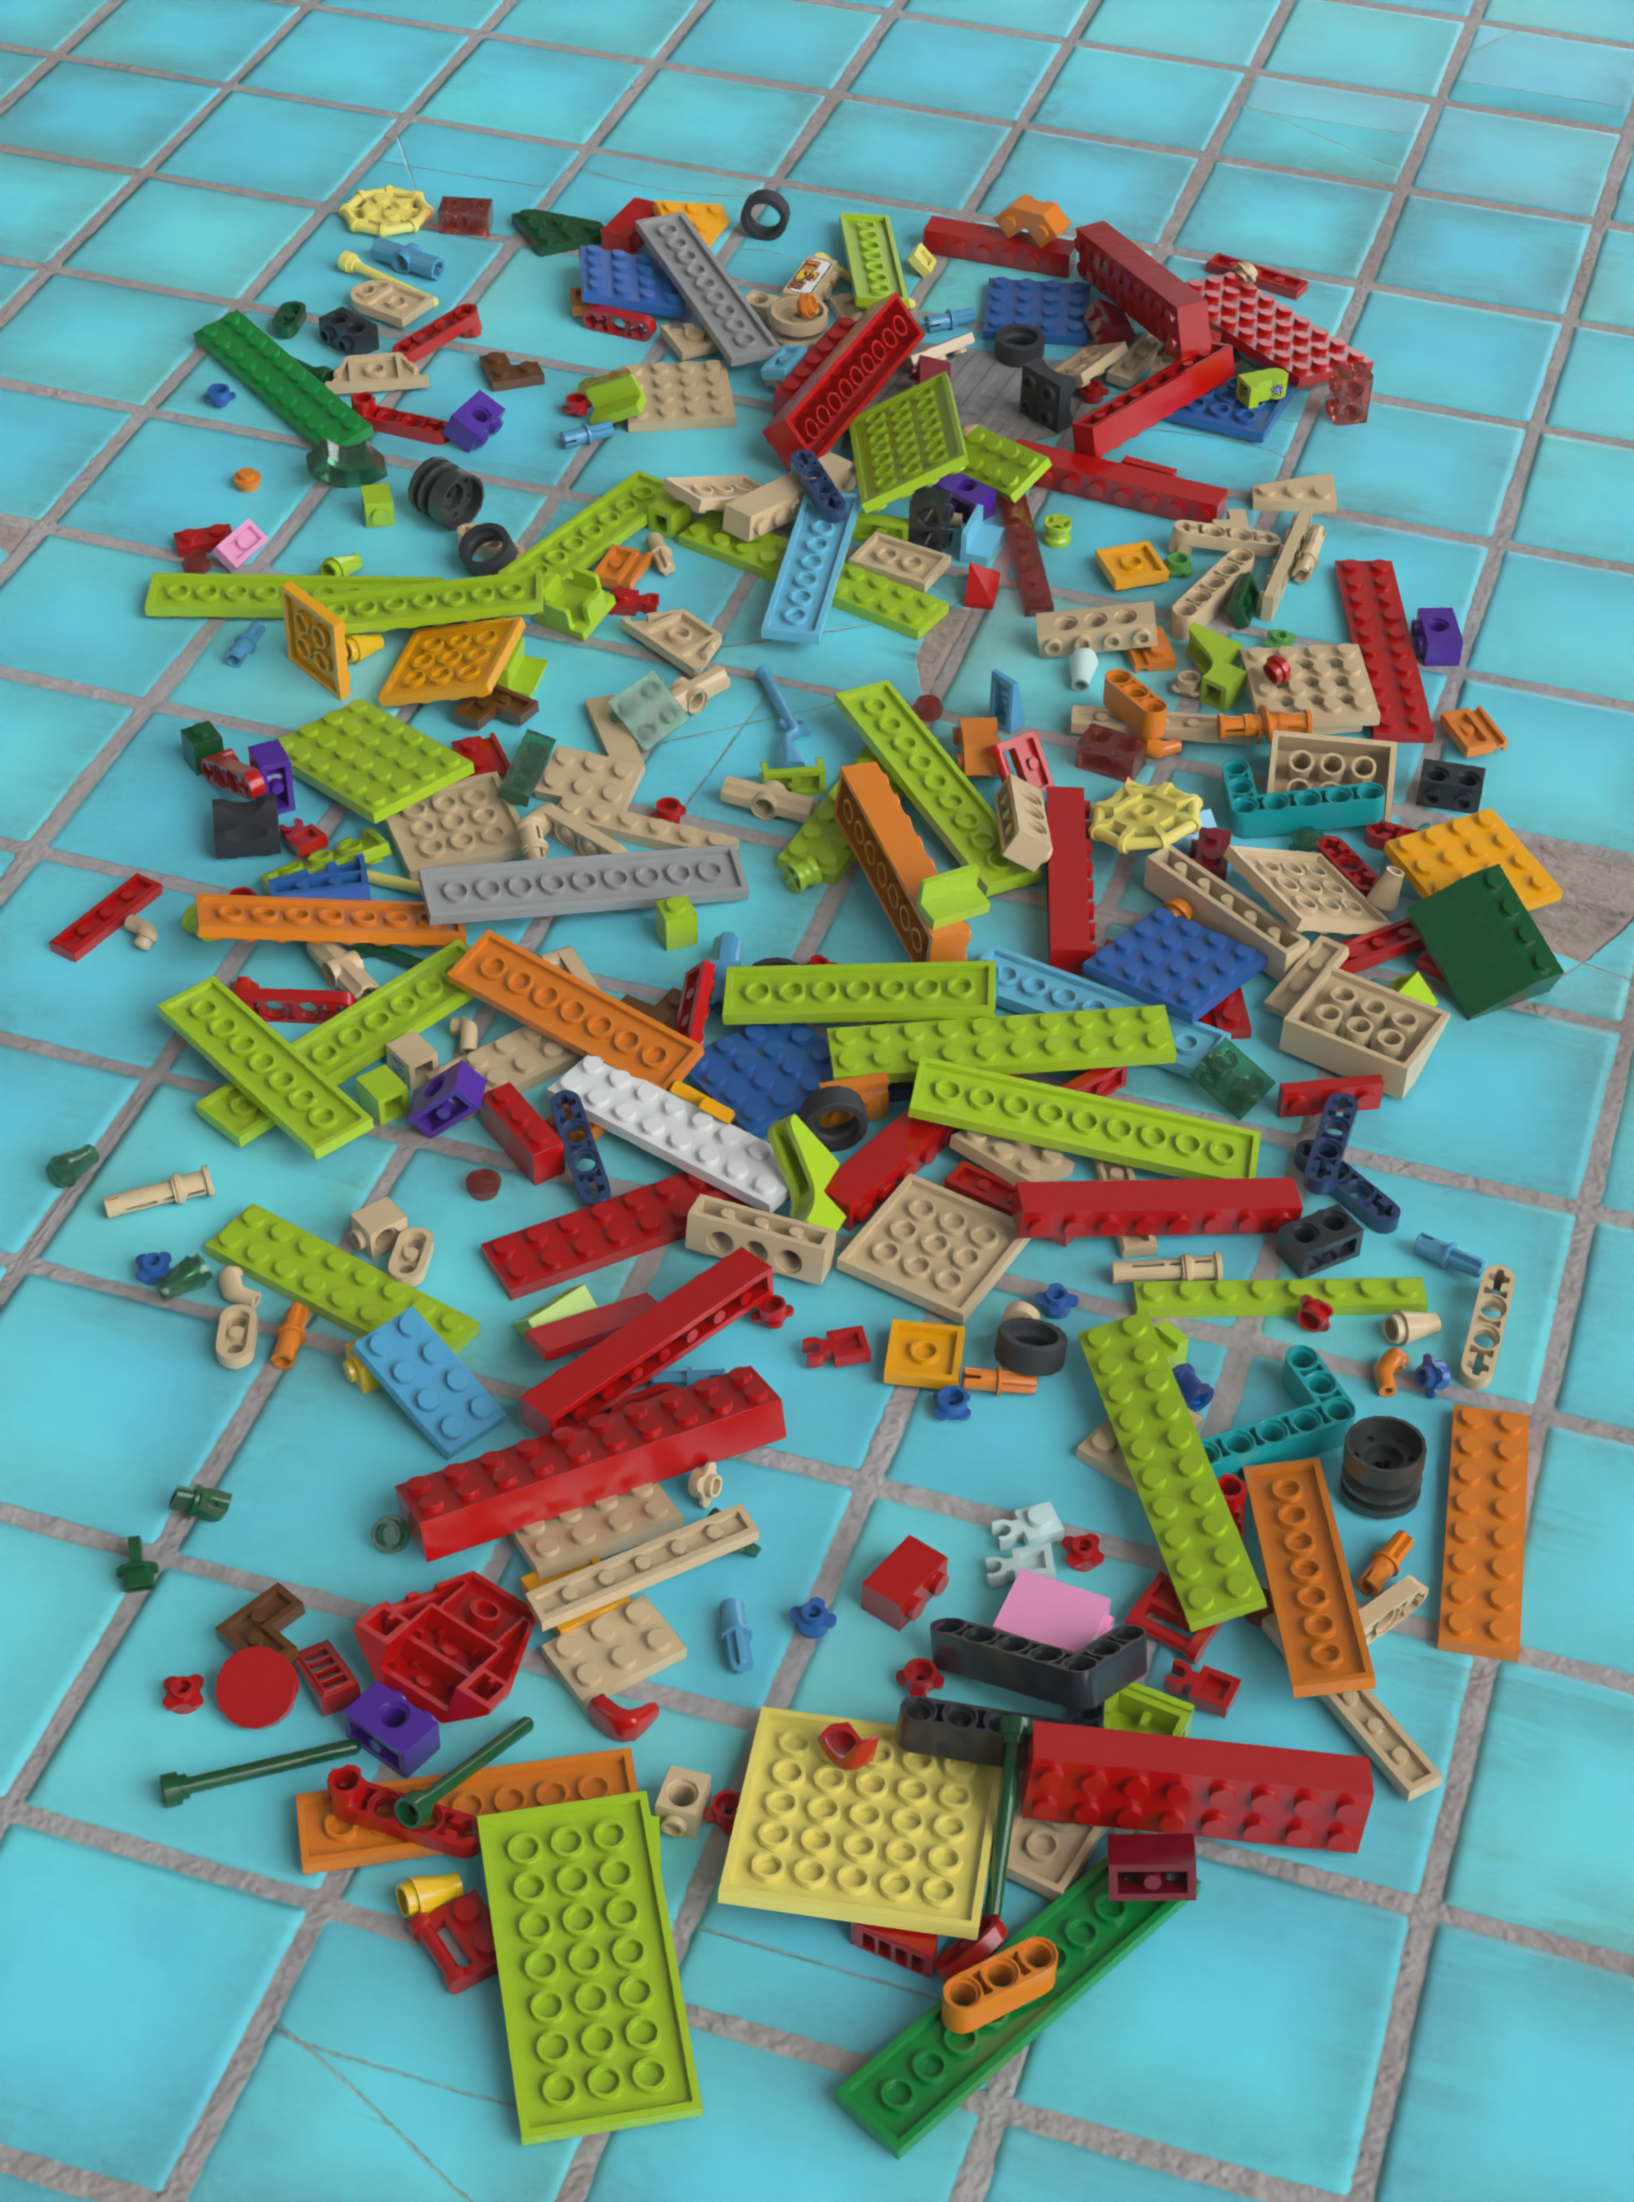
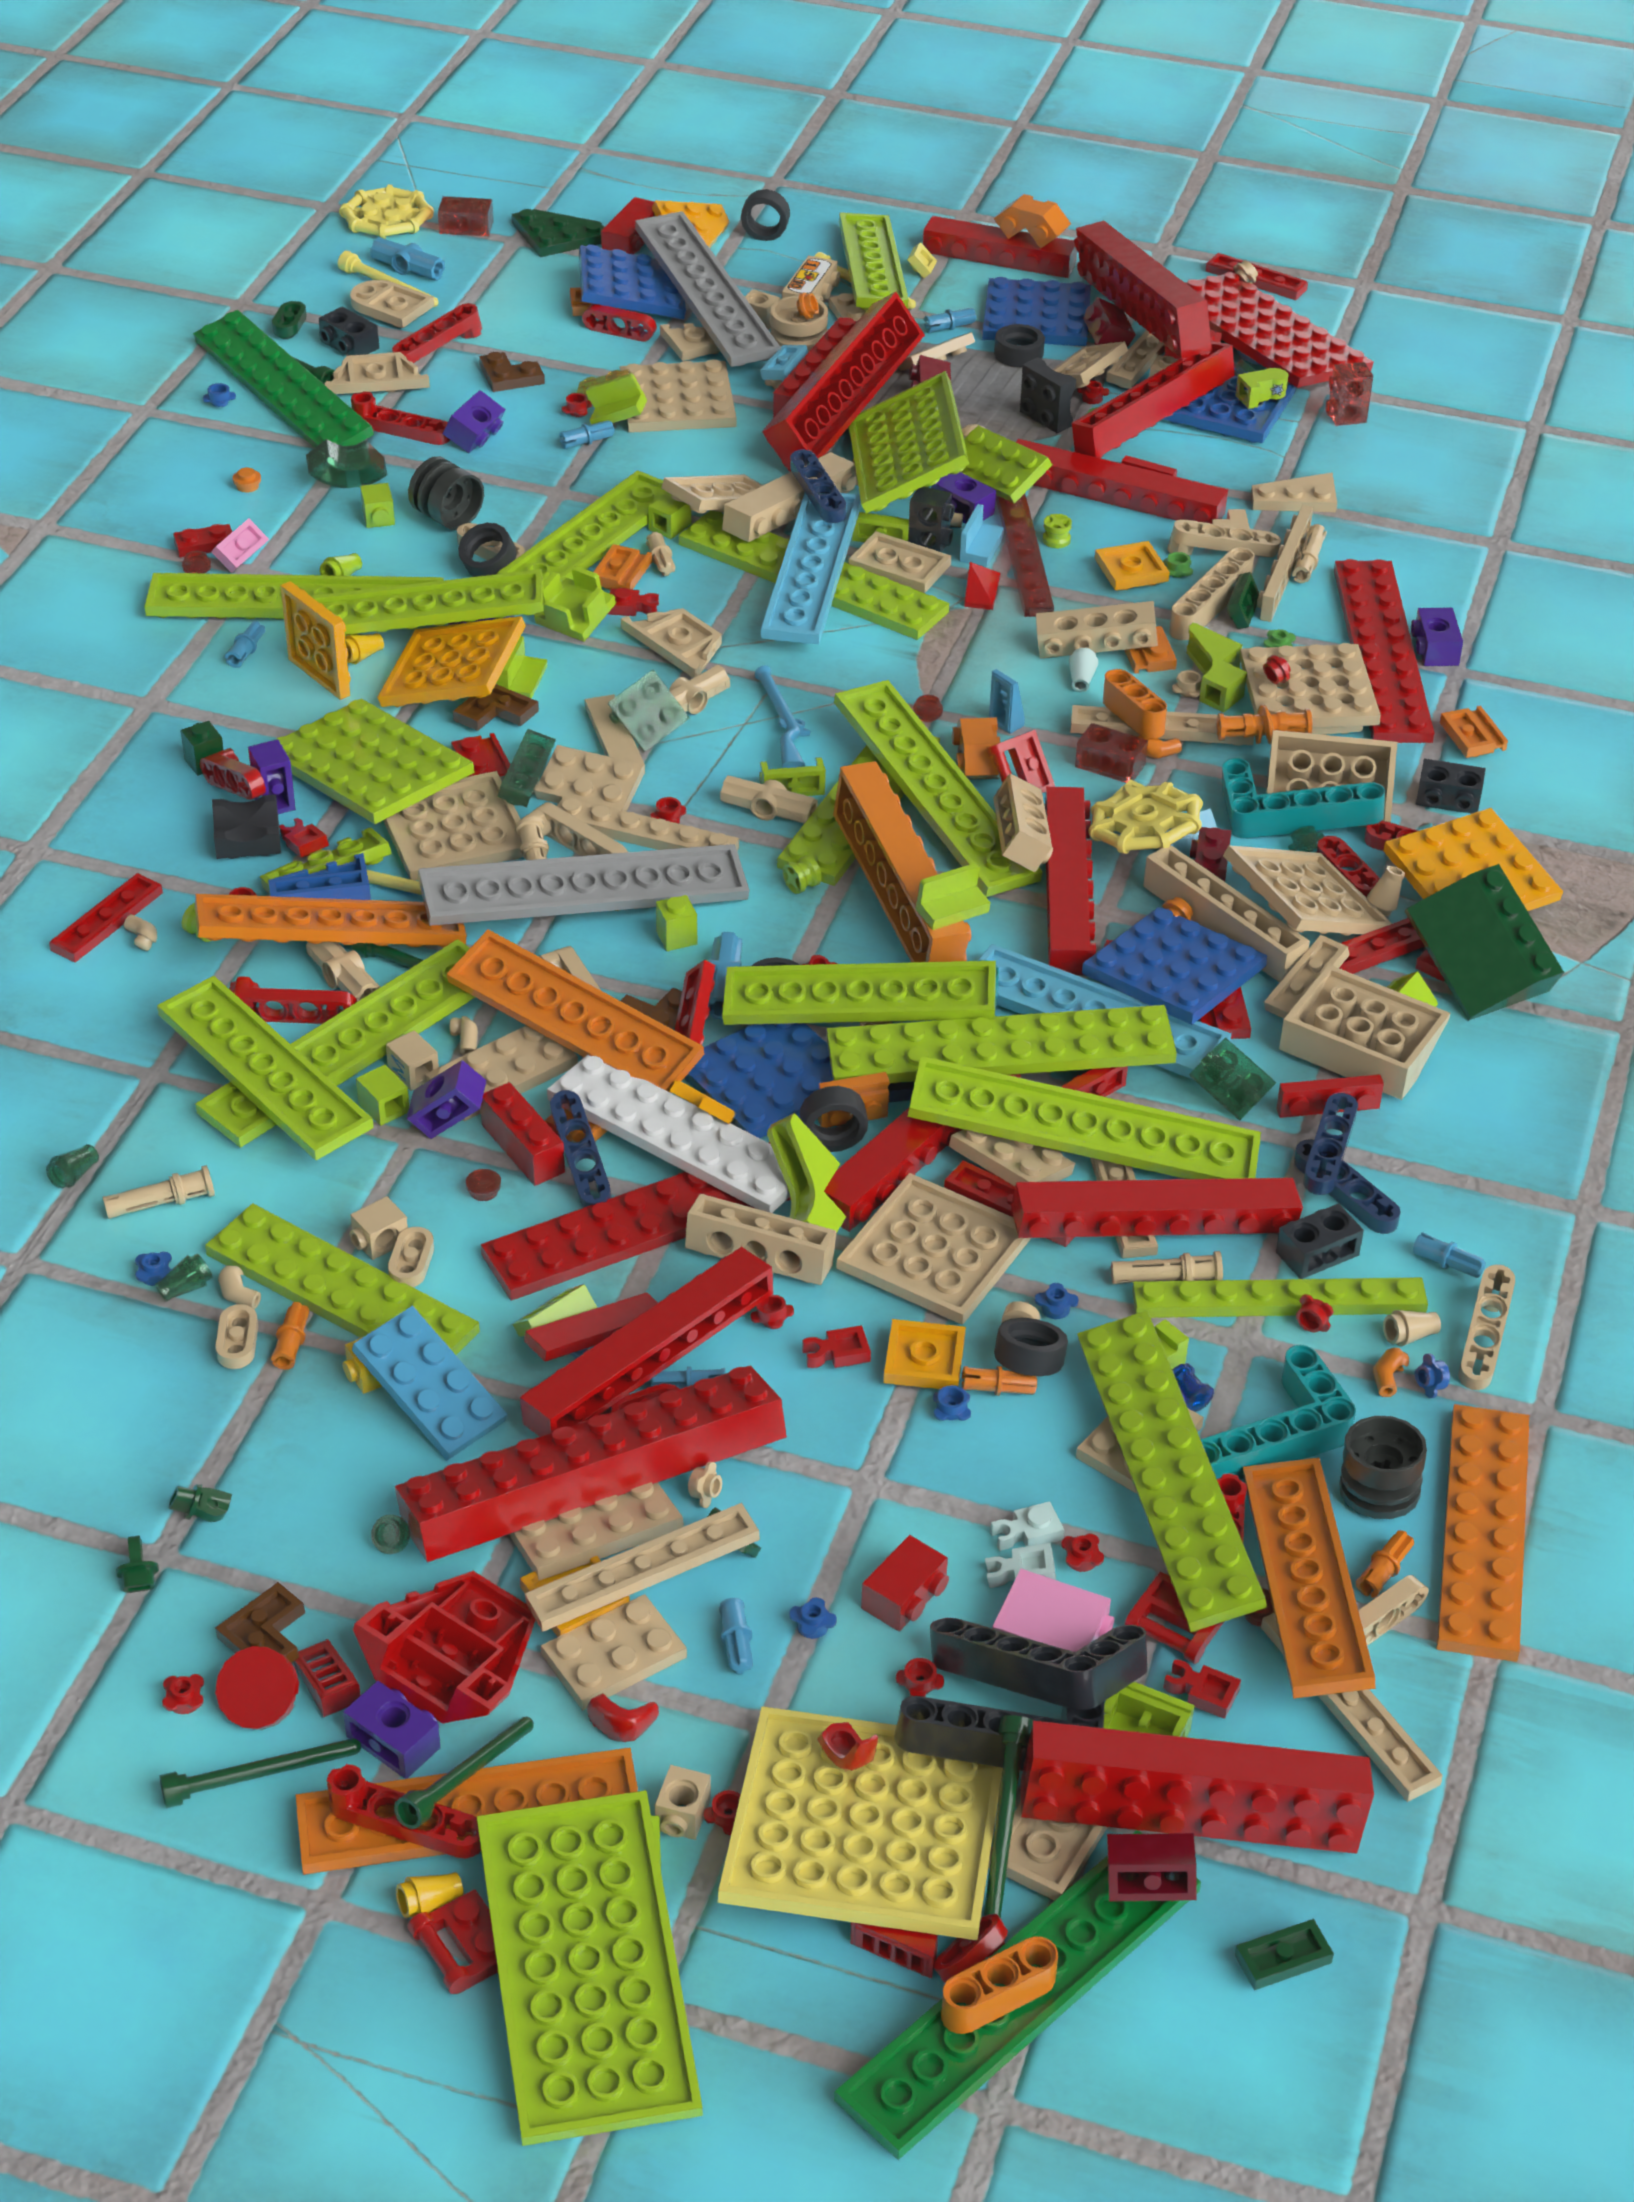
none -> dark green plate [1234,1919,1334,1991]

